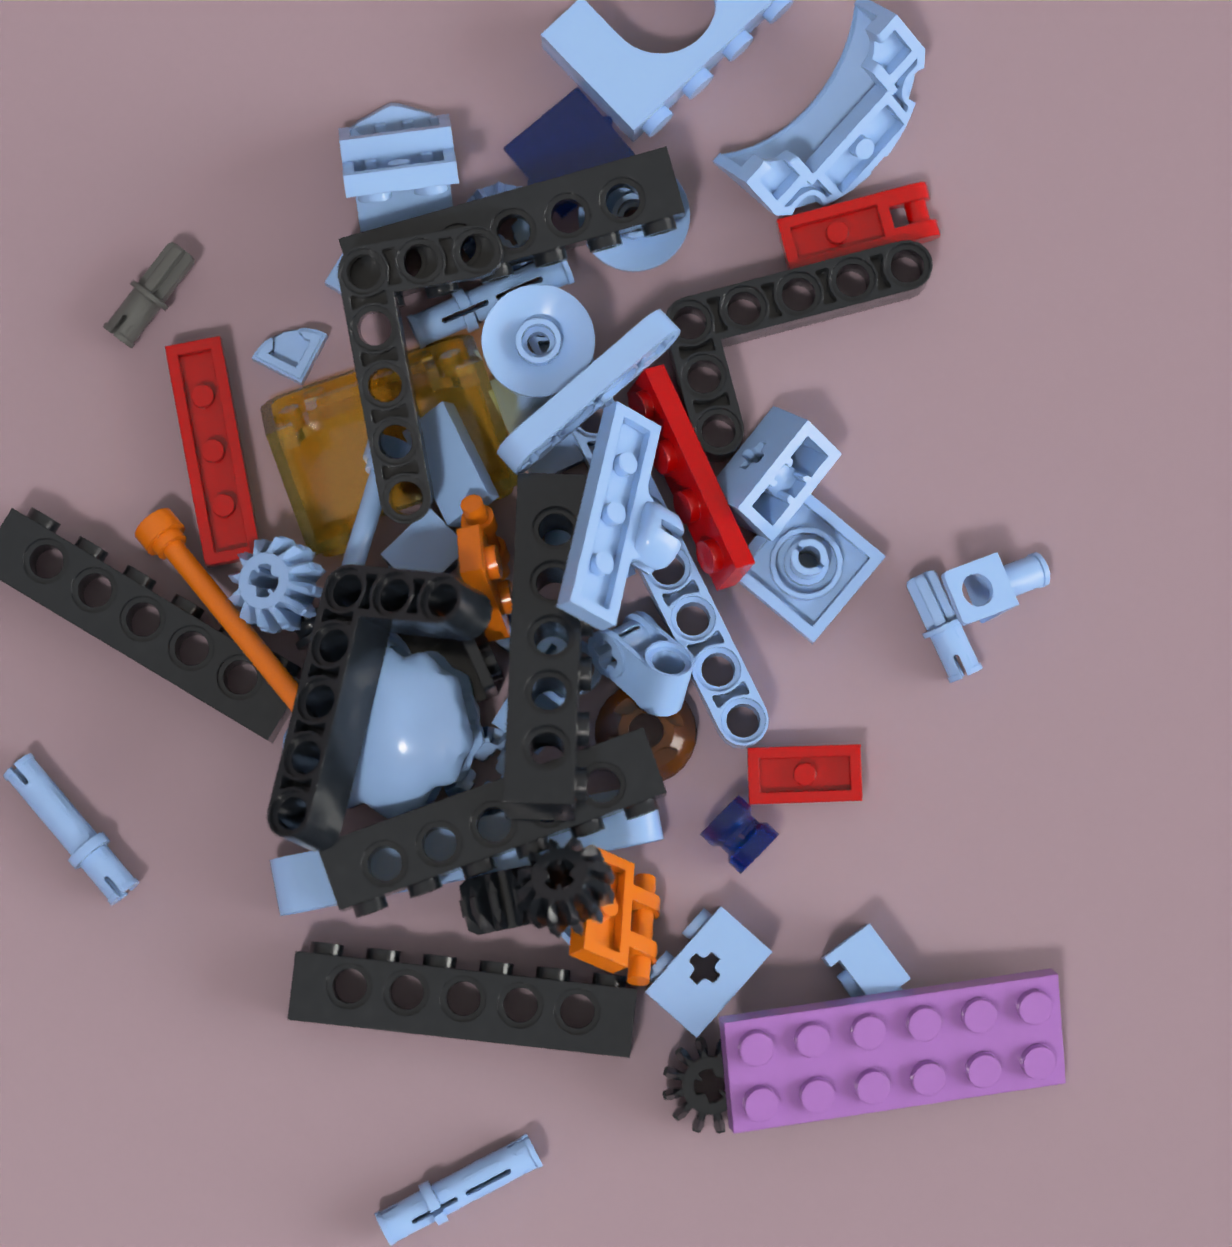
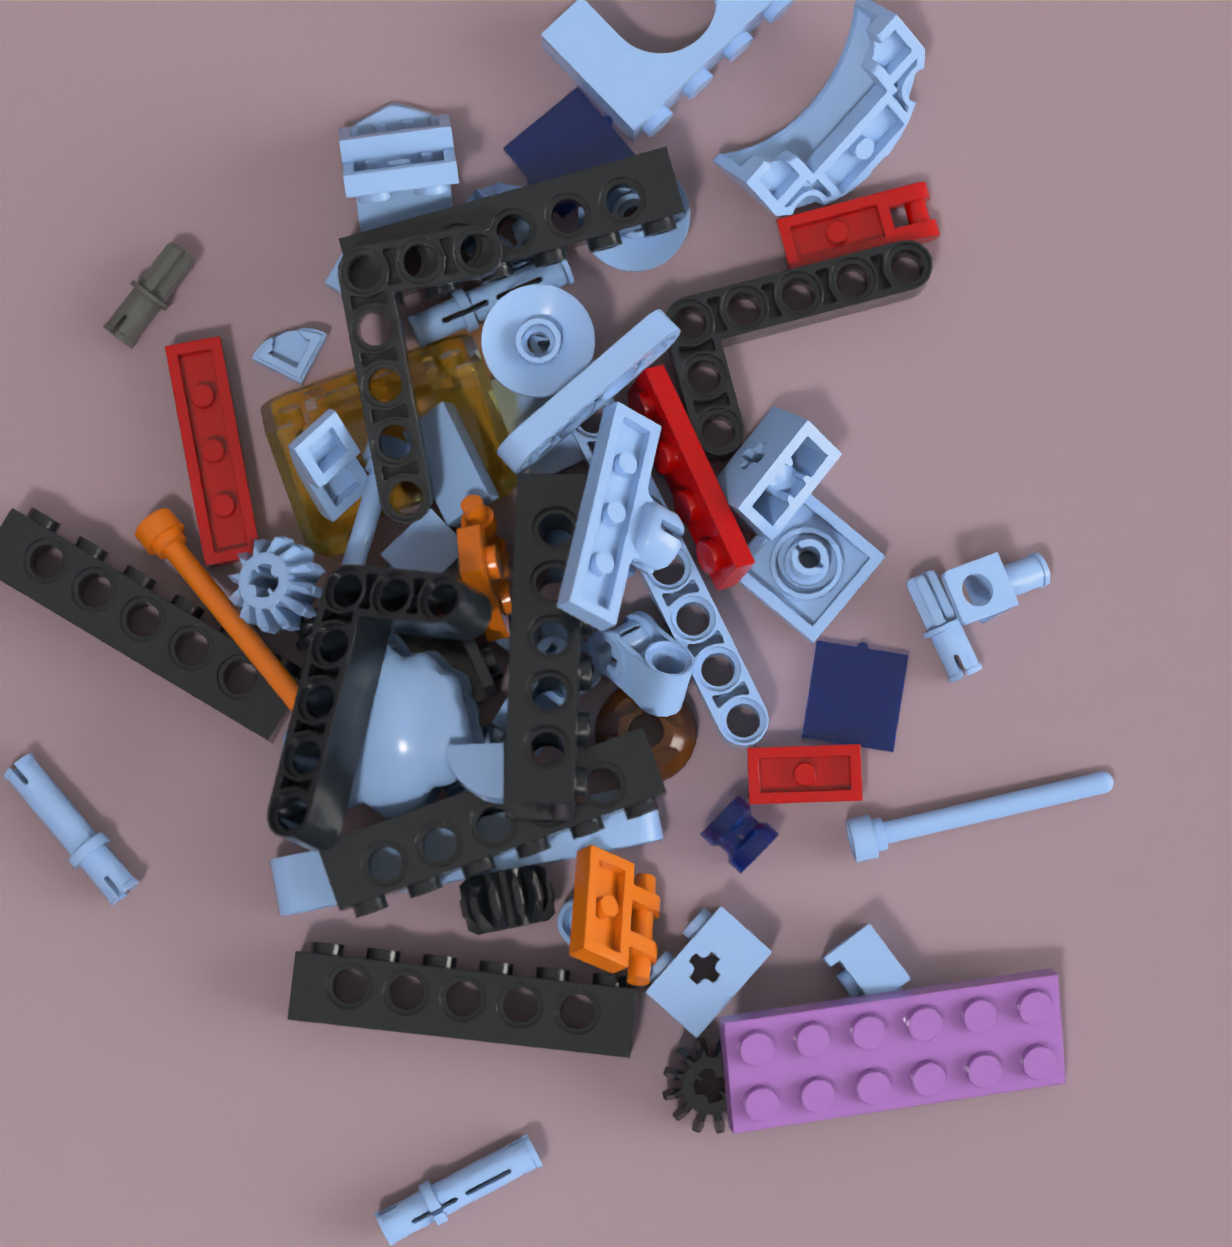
black gear [517,836,615,939] -> none
none -> light blue slope [288,408,368,522]
none -> light blue tile [446,743,505,804]
none -> clear blue piece [801,641,908,753]
none -> light blue piece [845,771,1114,863]

